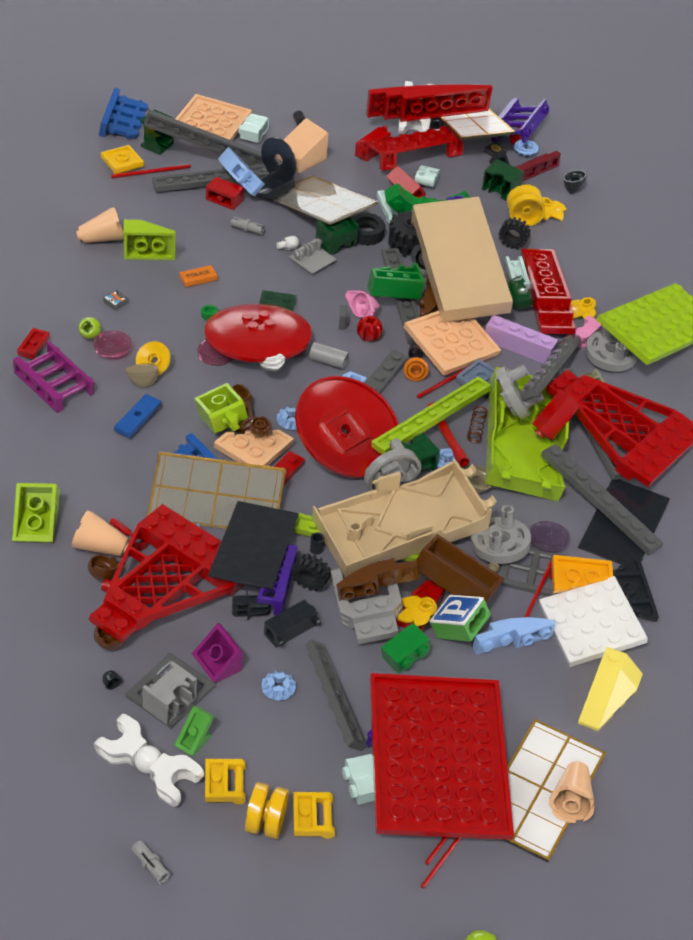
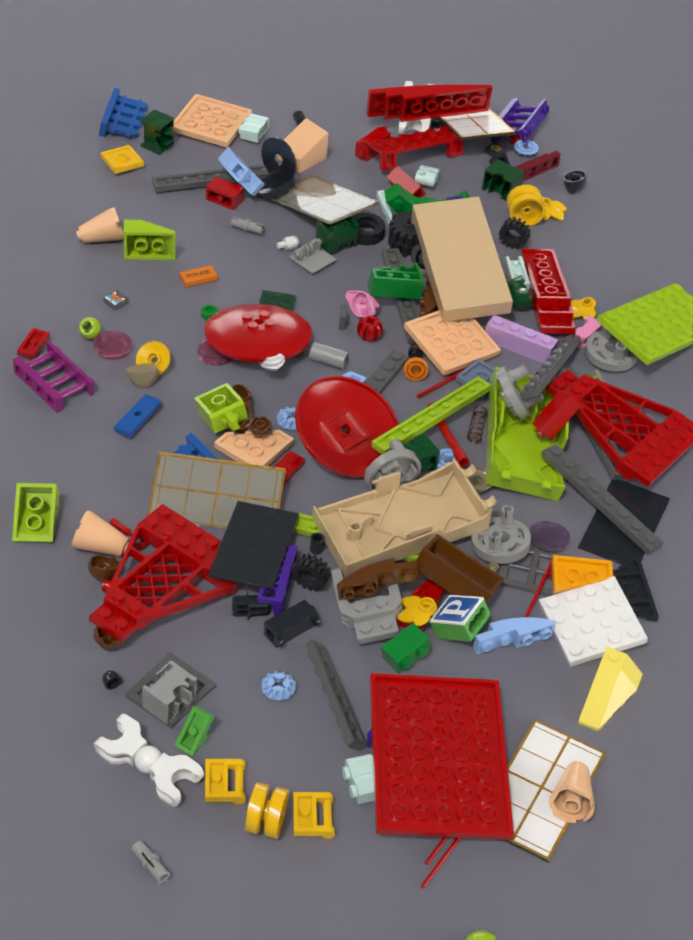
red axle [111,164,191,178] -> none
dark grey plate [144,109,264,166] -> none
magenta slope [191,623,243,683] -> none

